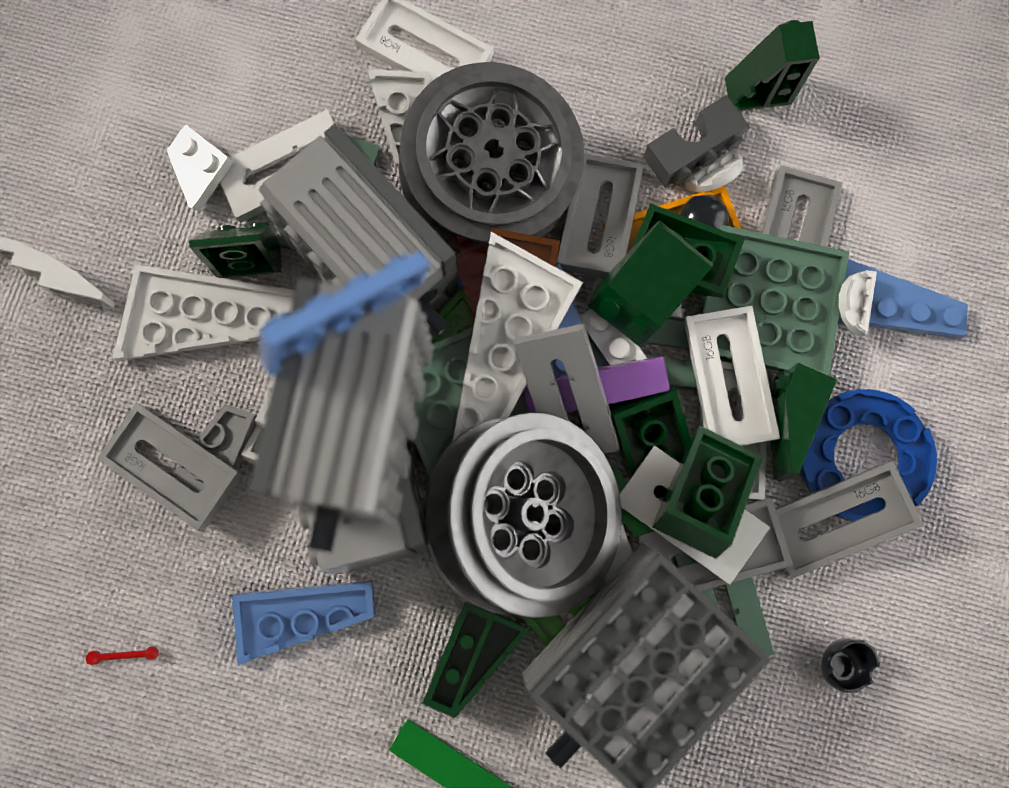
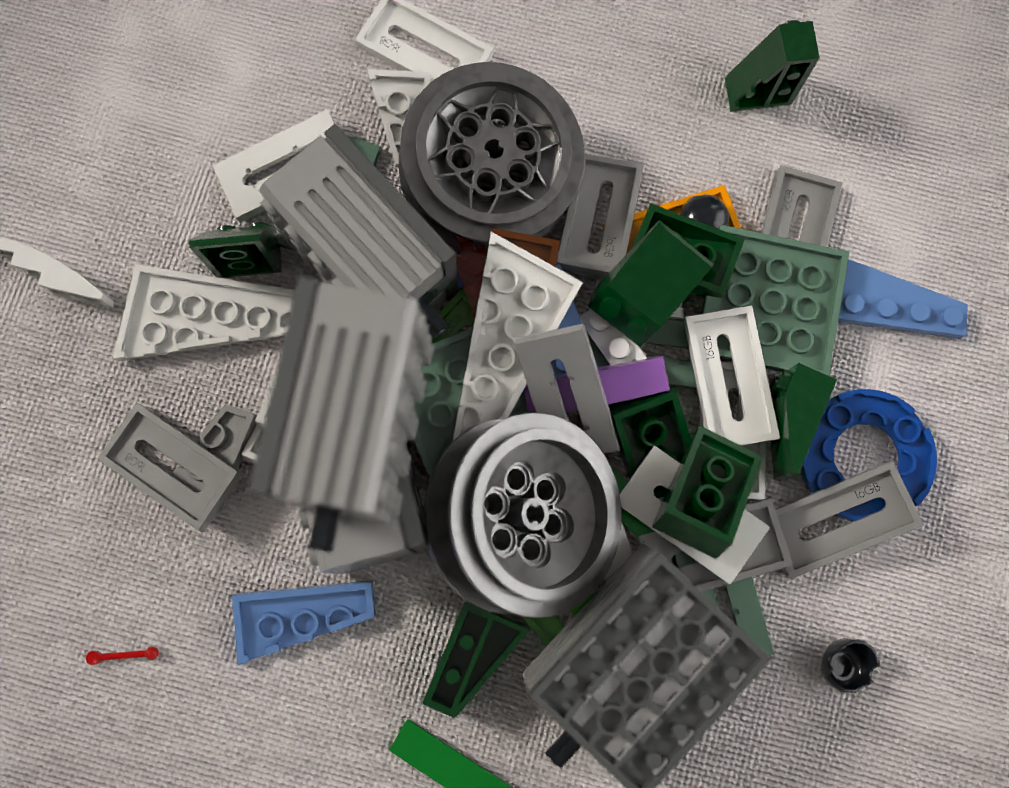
white wing [167,125,234,212] -> none
medium blue wing [260,251,430,377] -> none
dark grey arch [643,95,749,187] -> none
white tile [684,148,743,192] -> none
white tile [839,270,877,336] -> none

